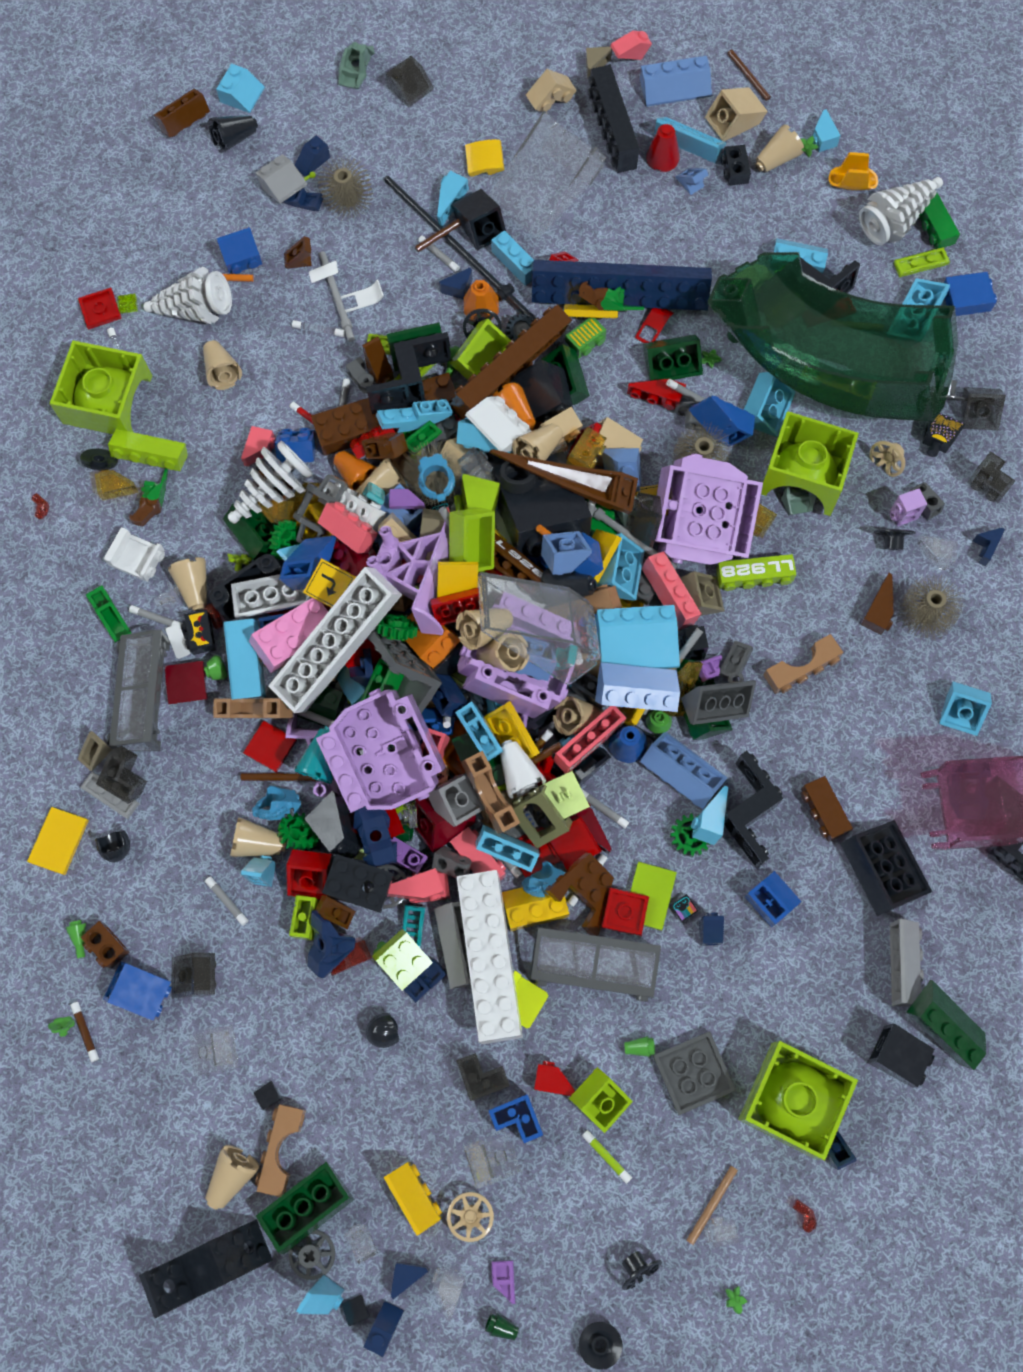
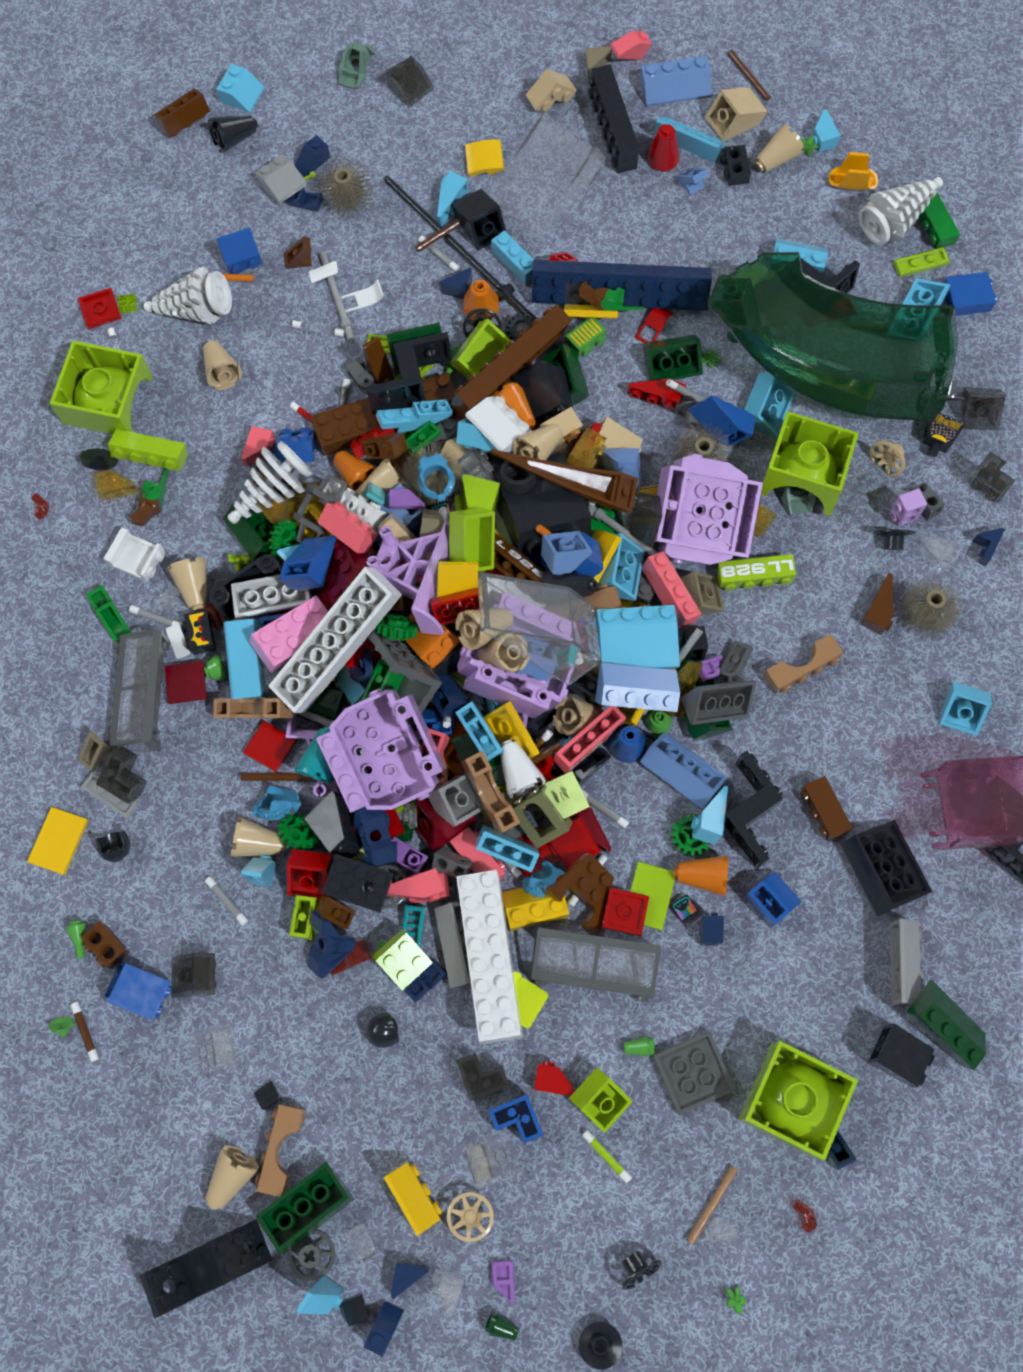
yellow piece [303,558,356,608] -> none
none -> orange cone [674,856,728,896]

